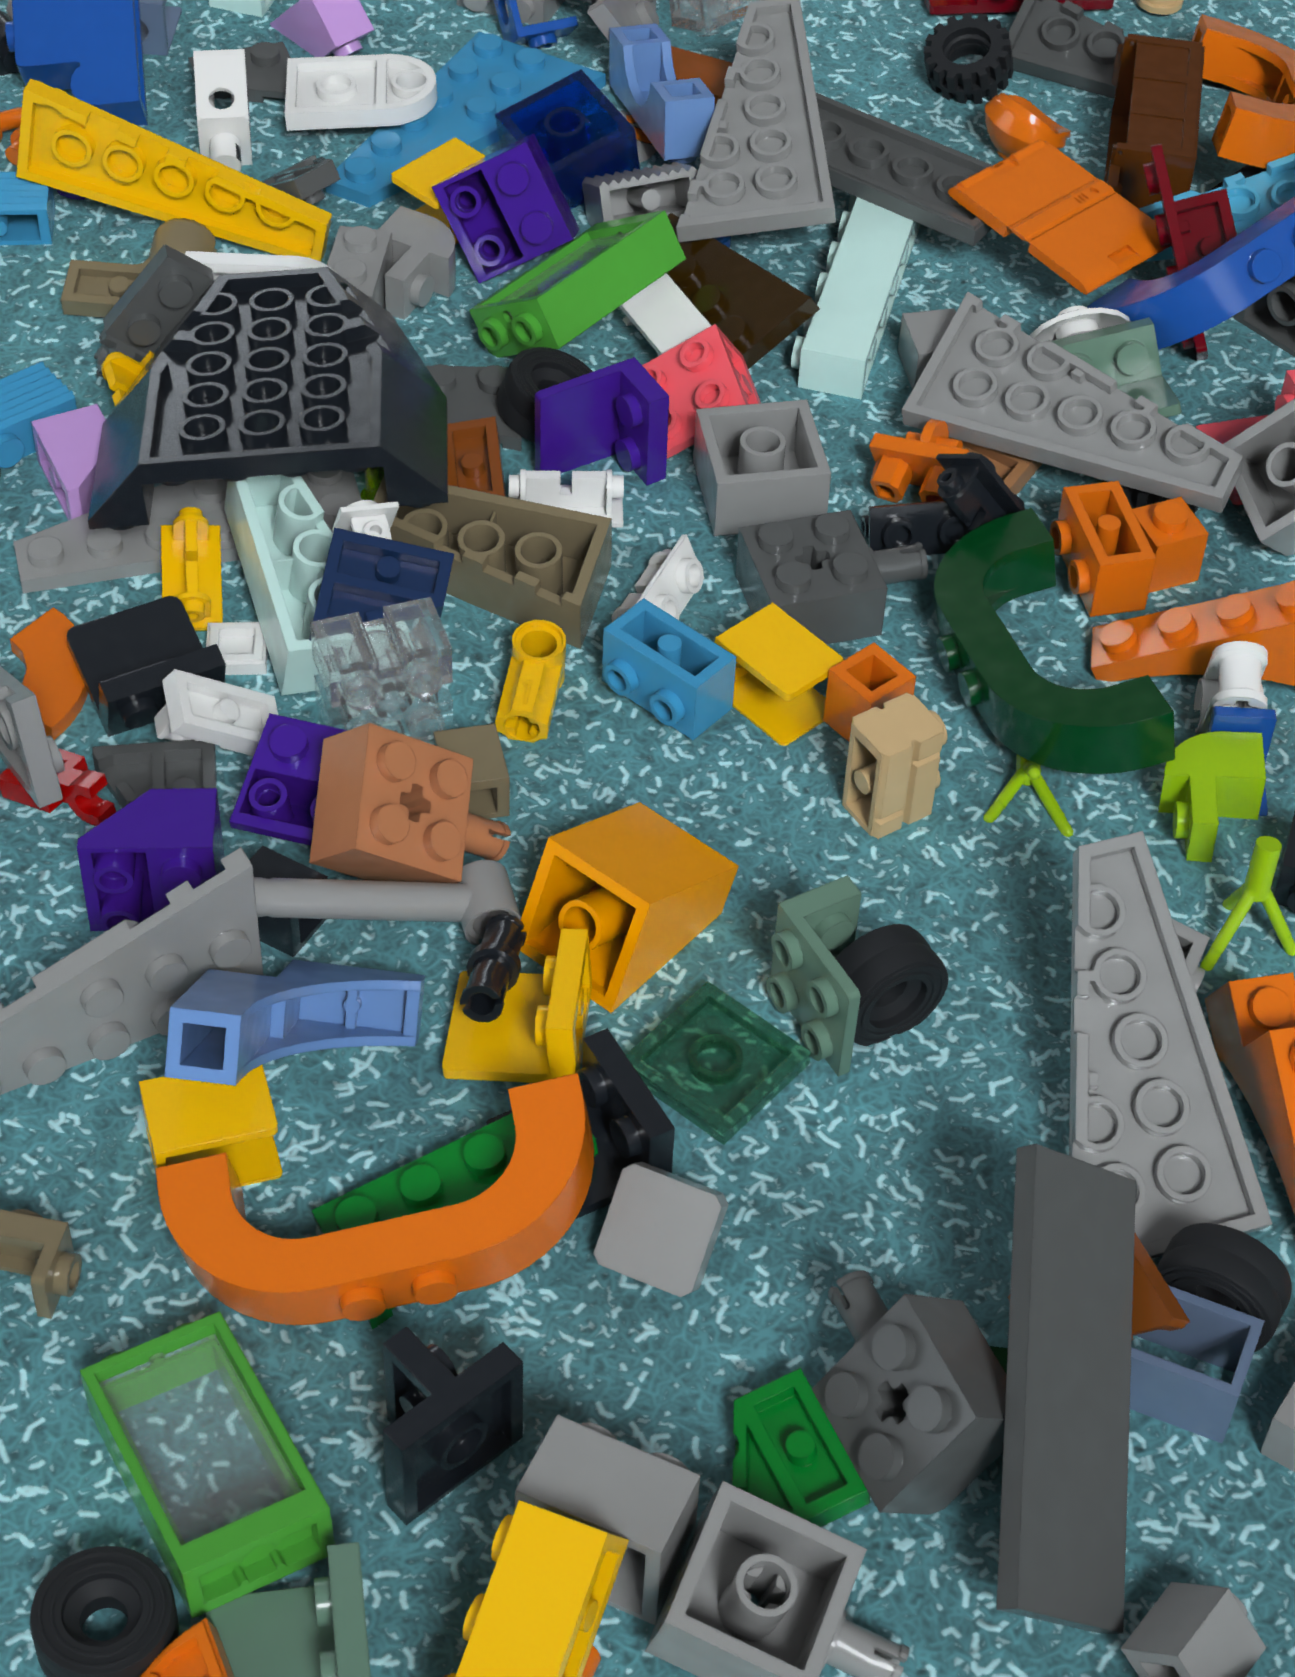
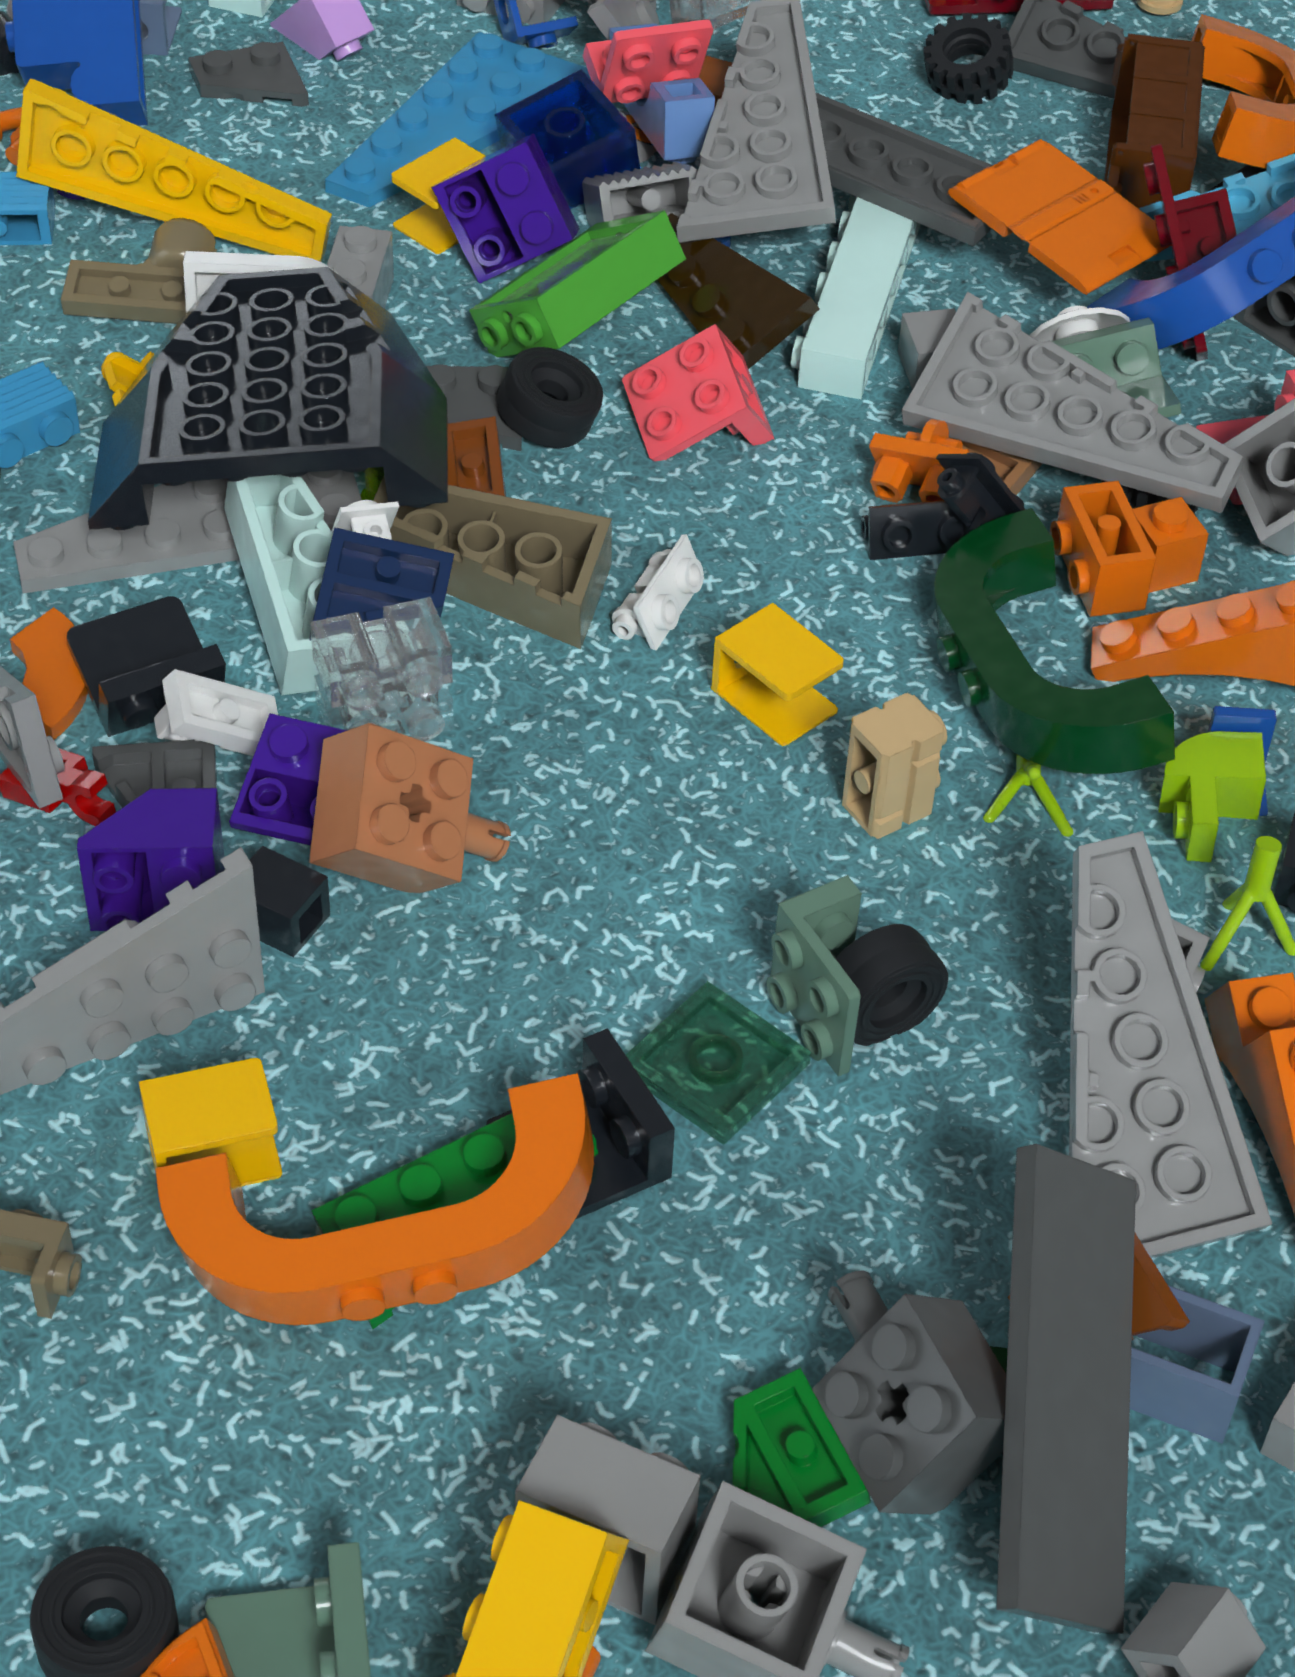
lavender slope [31,404,106,520] -> none
window [80,1311,335,1619] -> none
dark grey hinge [94,245,214,377] -> none
yellow hinge [161,507,223,631] -> none
medium blue arch [165,959,425,1086] -> none
white torso [193,49,252,172] -> none
white tile [206,622,268,675] -> none
light grey piece [254,860,521,945] -> none
dark grey wing [261,155,341,205] -> none
white tile [285,54,438,131] -> none
light grey brick [378,206,456,320] -> none
black bracket [382,1326,523,1525] -> none
dark tan brick [433,723,510,819] -> none
yellow bracket [442,928,592,1083] -> none
black pin [460,914,527,1022] -> none
yellow piece [495,620,566,743] -> none
white hinge [509,469,624,527] -> none
light orange slope [520,802,739,1013] -> none
dark purple bracket [535,357,669,486] -> none
light grey piece [594,1162,729,1297] -> none
dark azure brick [602,598,737,740] -> none
white hinge [617,273,712,356] -> none
light grey brick [693,399,831,536] -> none
dark grey brick [735,510,928,644] -> none
orange brick [823,642,916,742] -> none
orange hat [985,93,1071,159] -> none
black tyre [1157,1223,1292,1352] -> none
white piece [1194,641,1268,733] -> none
none -> coral bracket [583,19,714,105]

